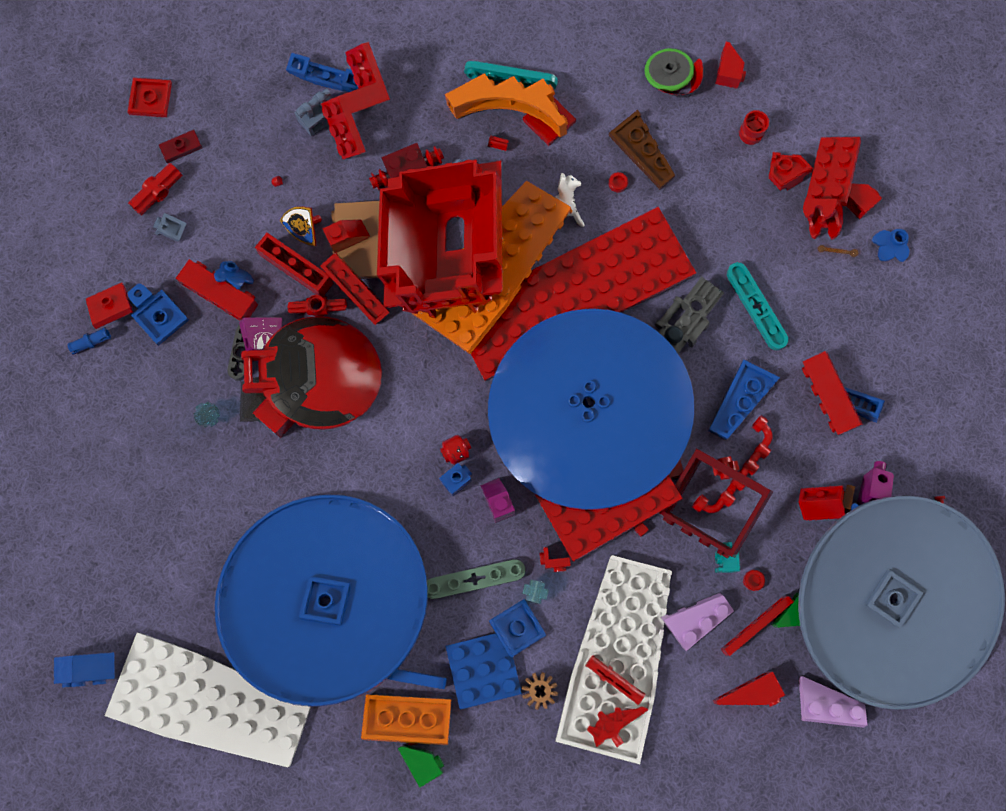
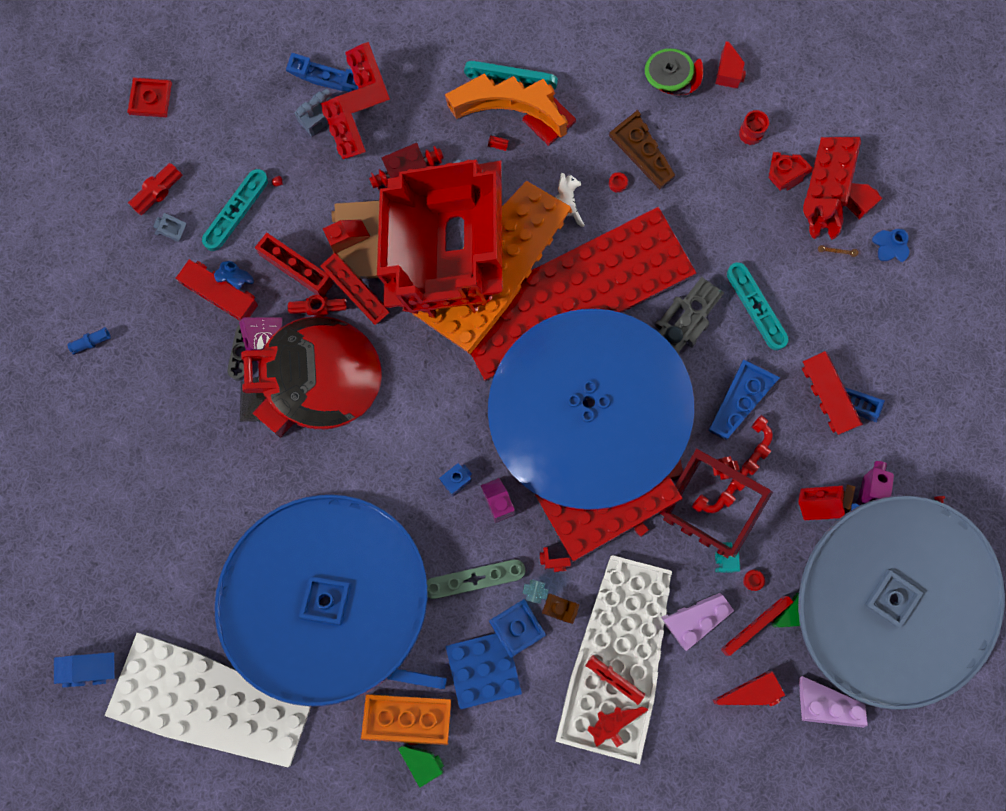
red plate [86,282,133,329] -> none
blue plate [127,283,189,346] -> none
dark red plate [158,130,202,163] -> none
clear light blue gear [193,402,220,428] -> none
shield [280,206,322,246] -> none
red head [440,435,472,465] -> none
medium nougat gear [522,672,558,710] -> none
none -> teal piece [202,169,268,251]
none -> reddish brown bracket [542,594,579,624]

